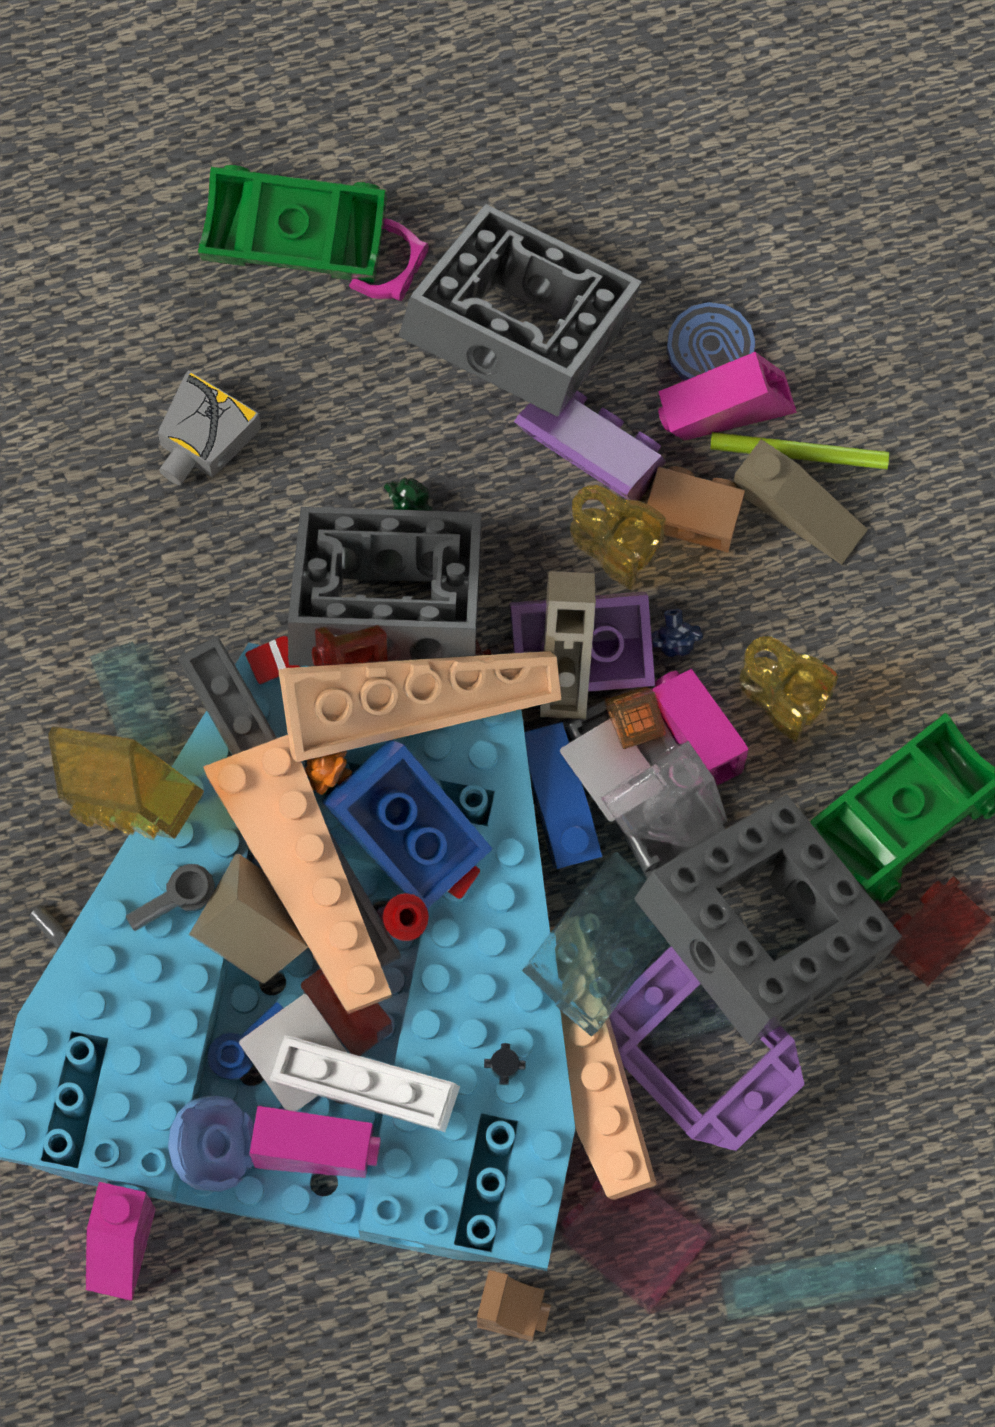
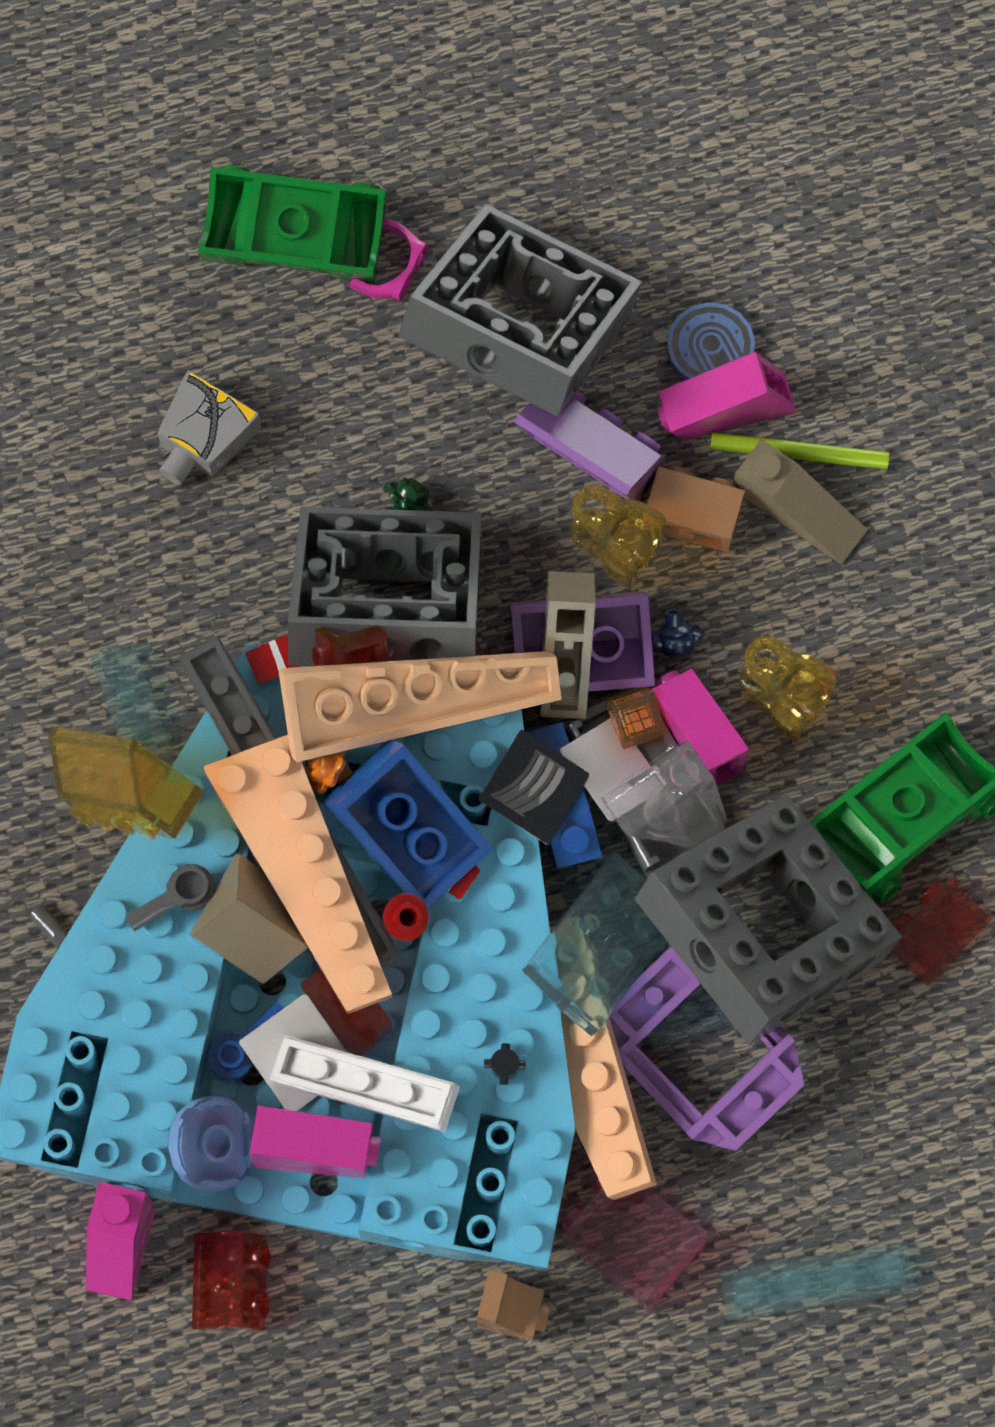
none -> clear red bracket [192,1230,271,1331]
none -> black sticker [479,730,589,844]

